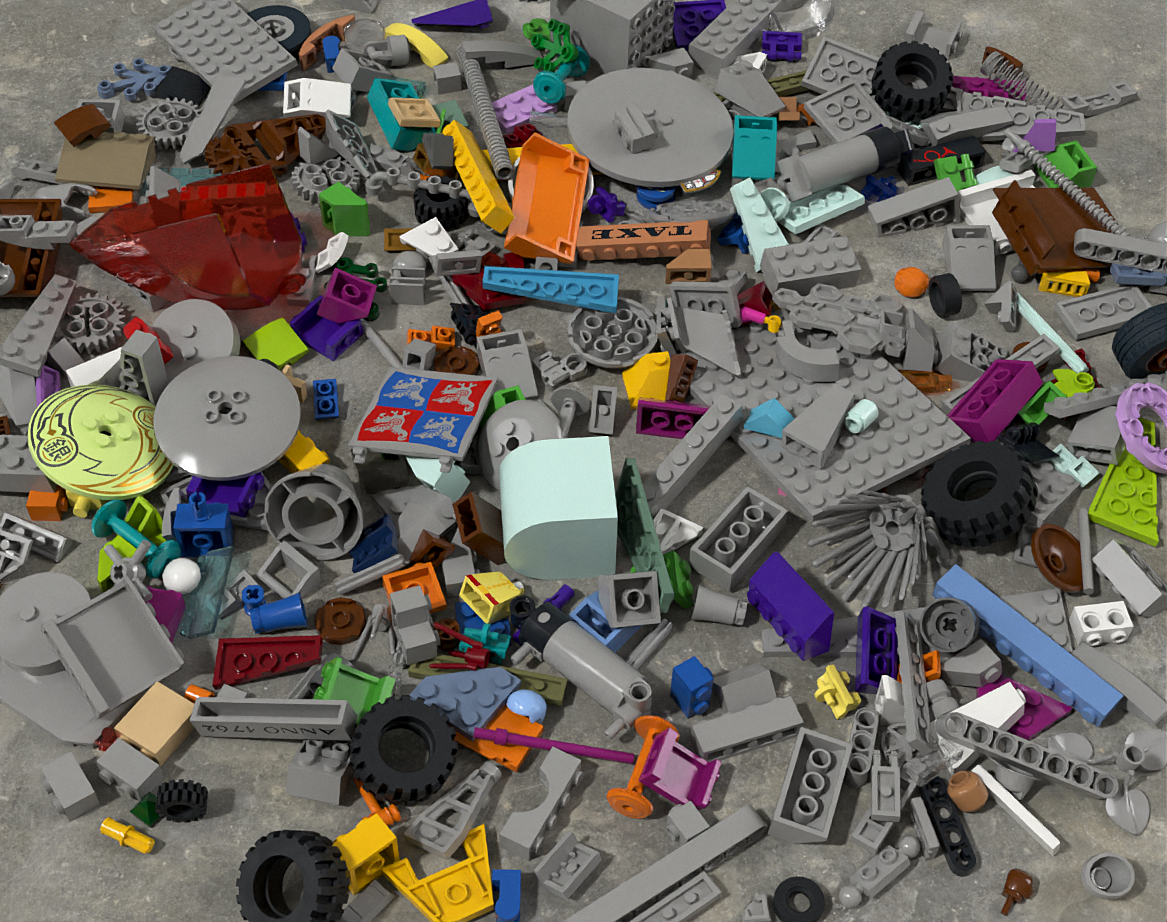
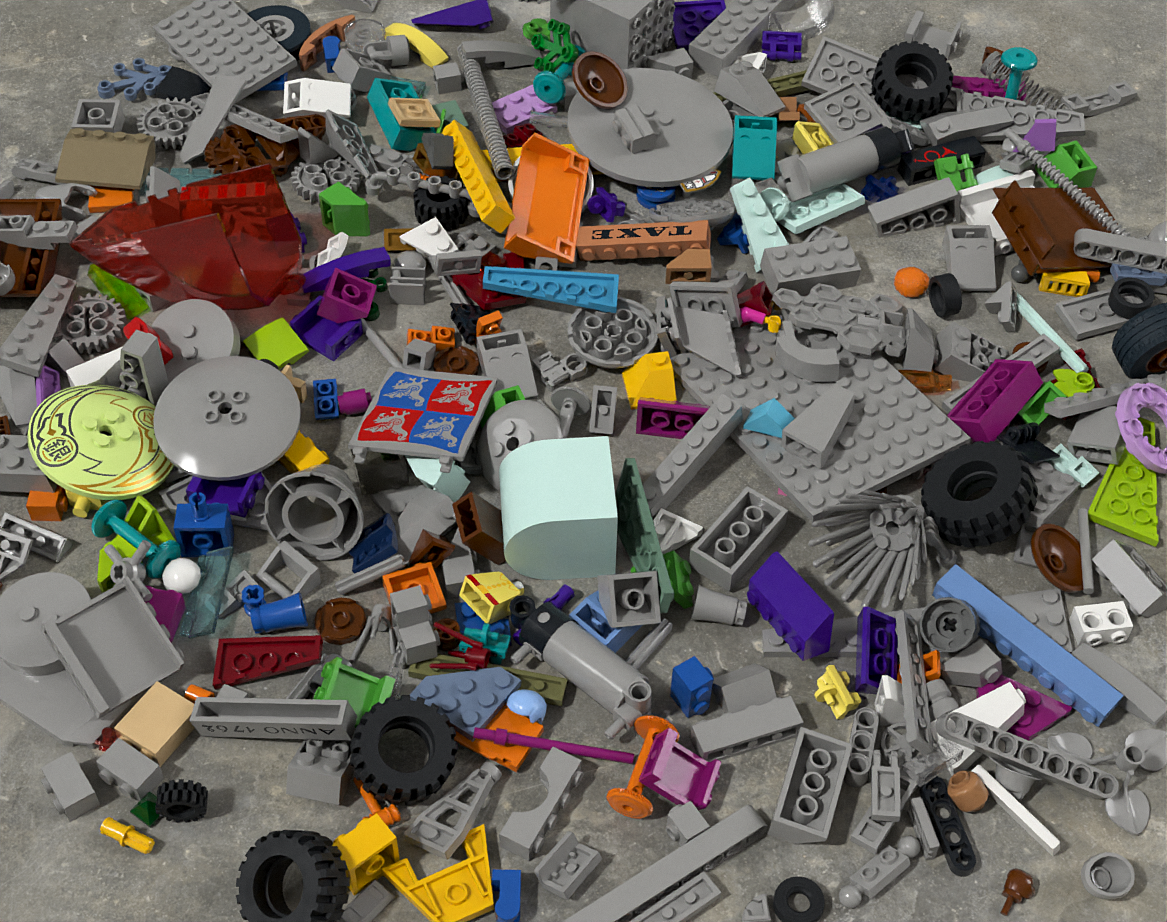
reddish brown slope [53,104,112,147] -> none
light grey slope [162,488,188,542] -> none
reddish brown slope [665,354,698,403] -> none
light aqua brick [844,399,879,433] -> none
none -> clear neon green slope [87,254,149,320]
none -> light grey tile [191,93,298,143]
none -> dark purple slope [298,247,391,293]
none -> magenta brick [337,388,372,415]
none -> reddish brown dish [572,51,628,109]
none -> light yellow slope [792,121,834,154]
none -> teal hose [1001,47,1038,100]
none -> black tyre [1108,277,1155,319]

